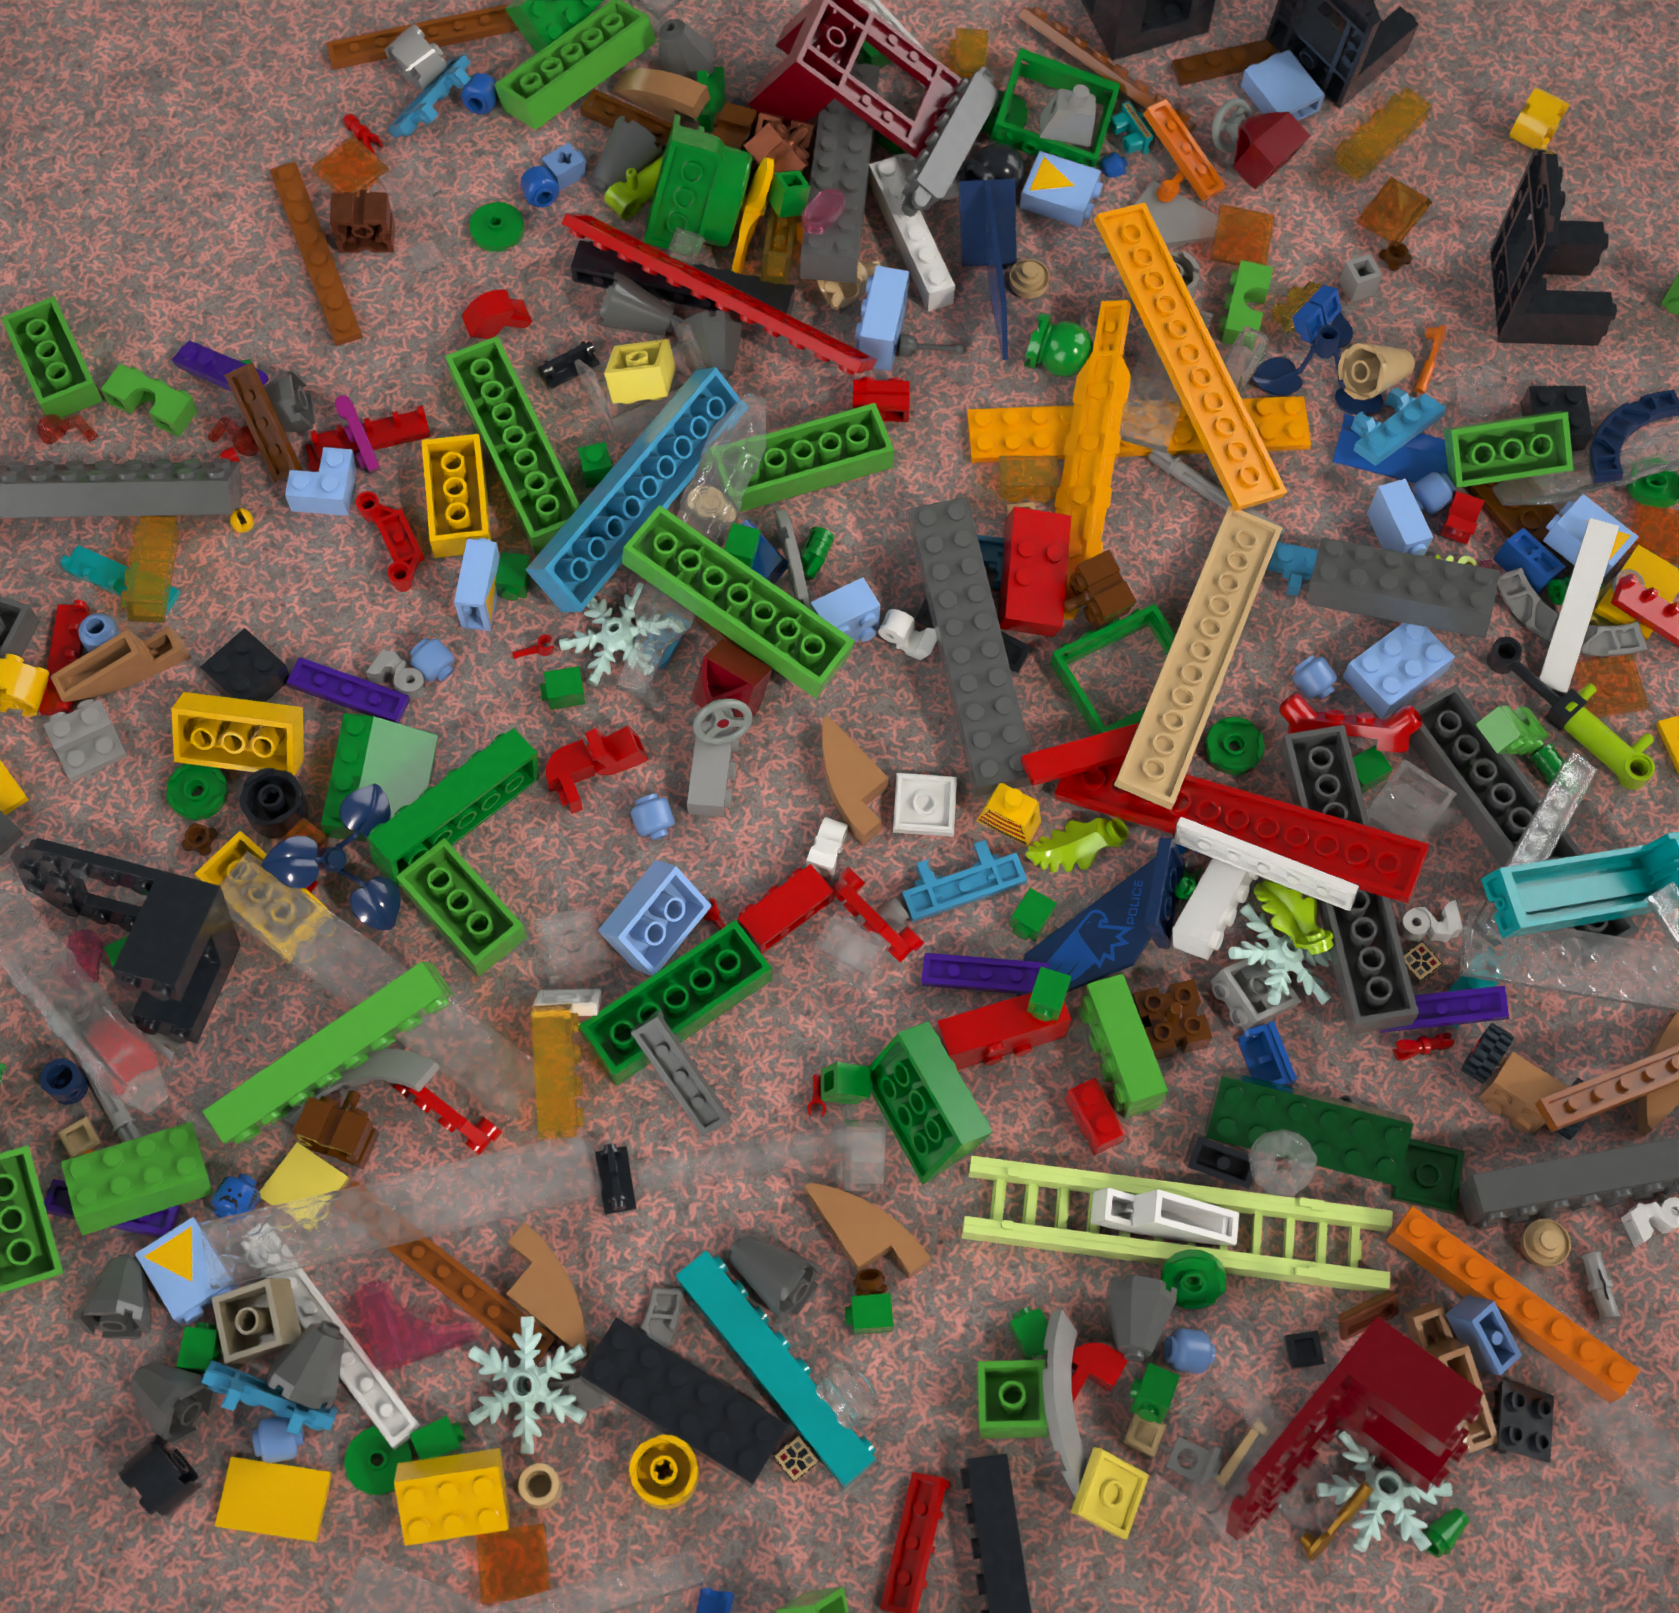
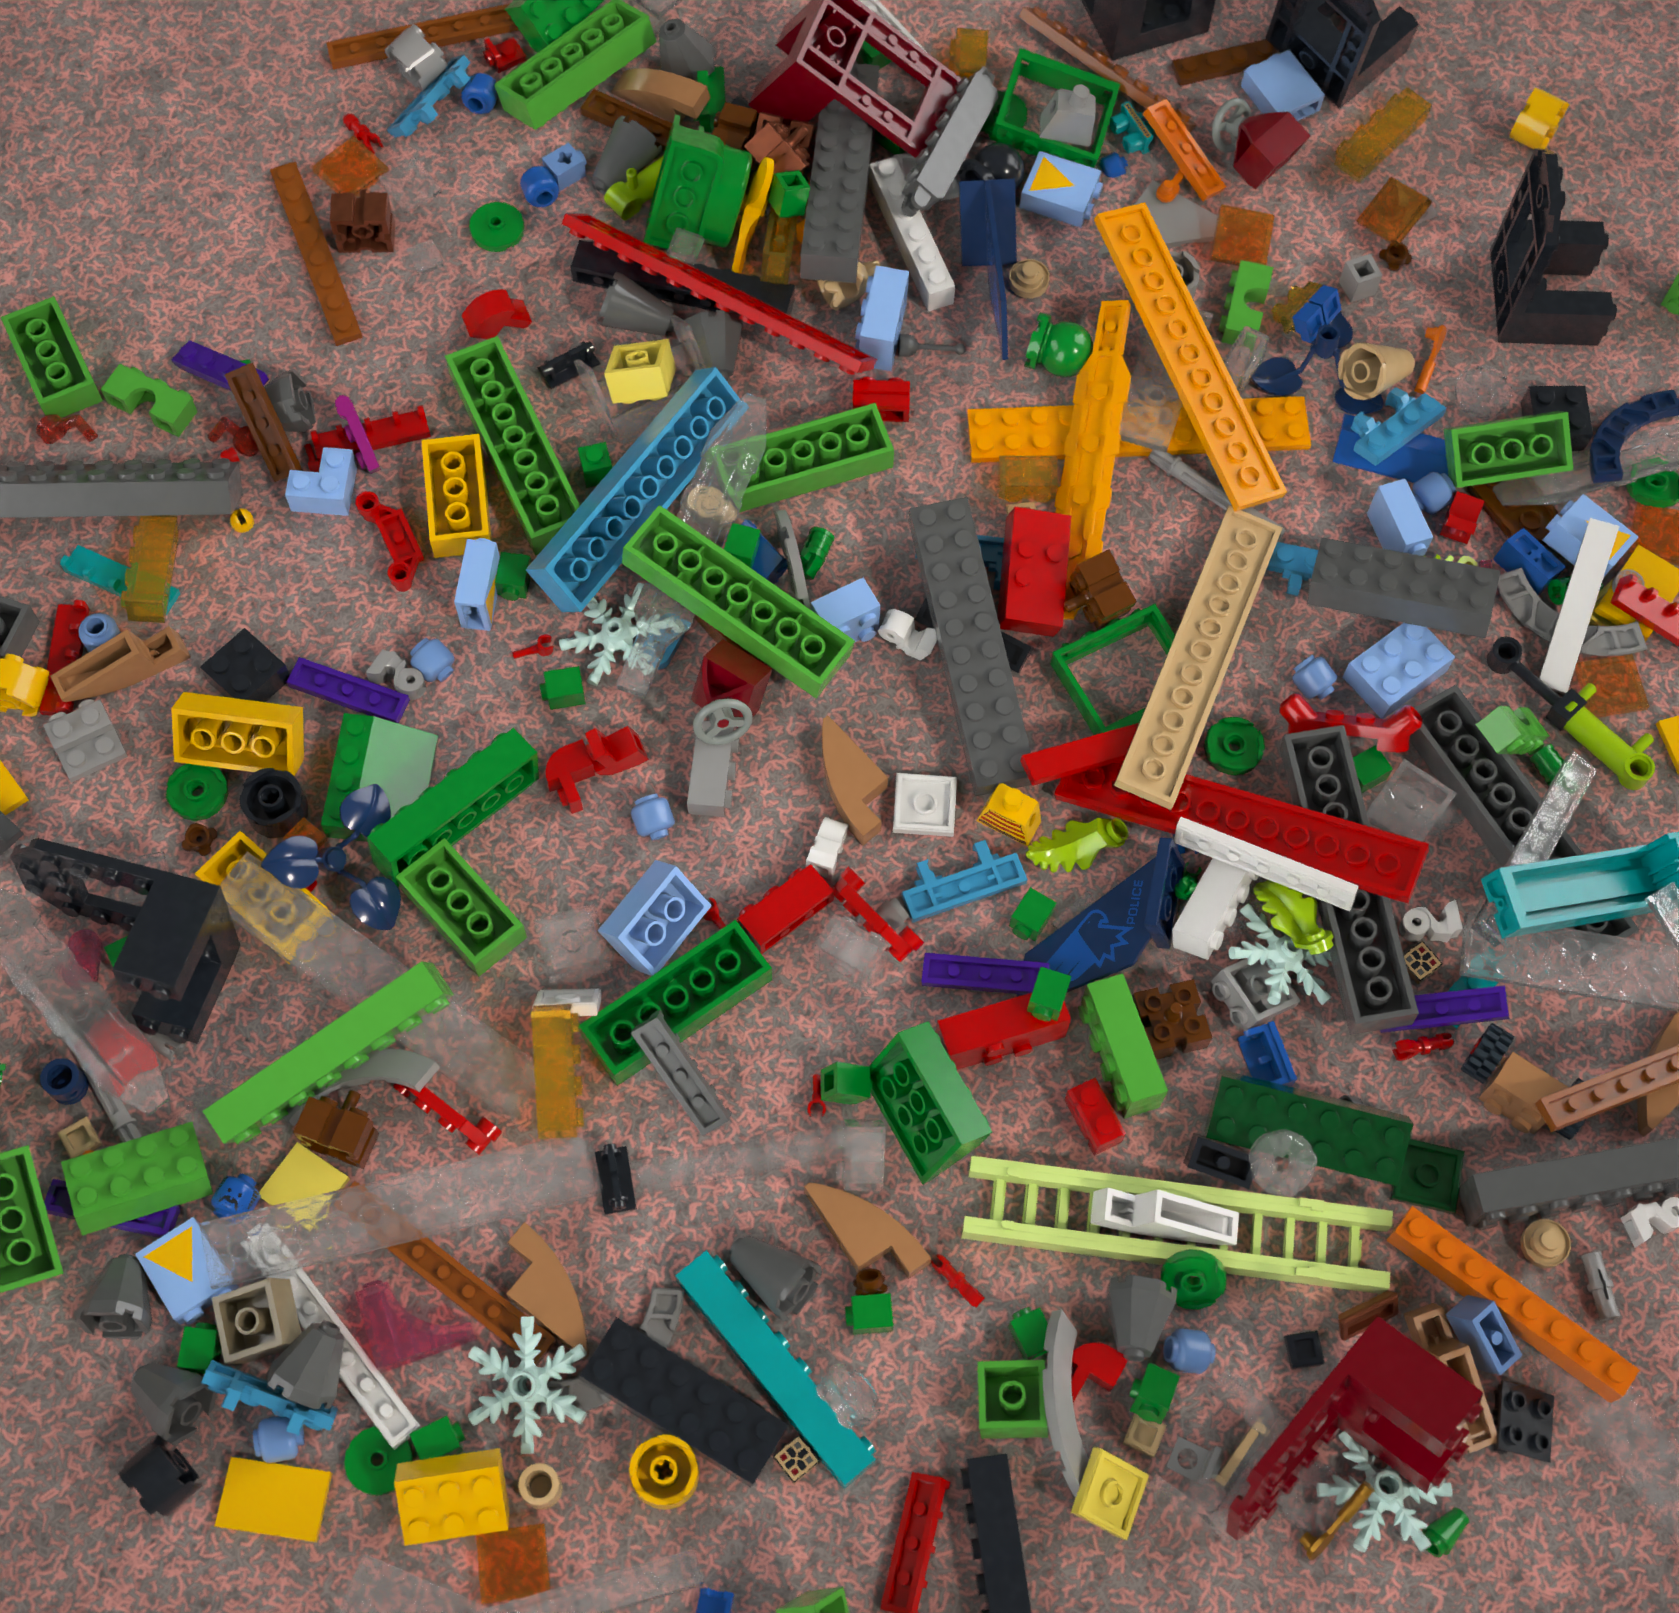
clear pink plate [801,189,845,234] -> none
none -> red bracket [483,37,527,73]
none -> red piece [931,1254,985,1307]

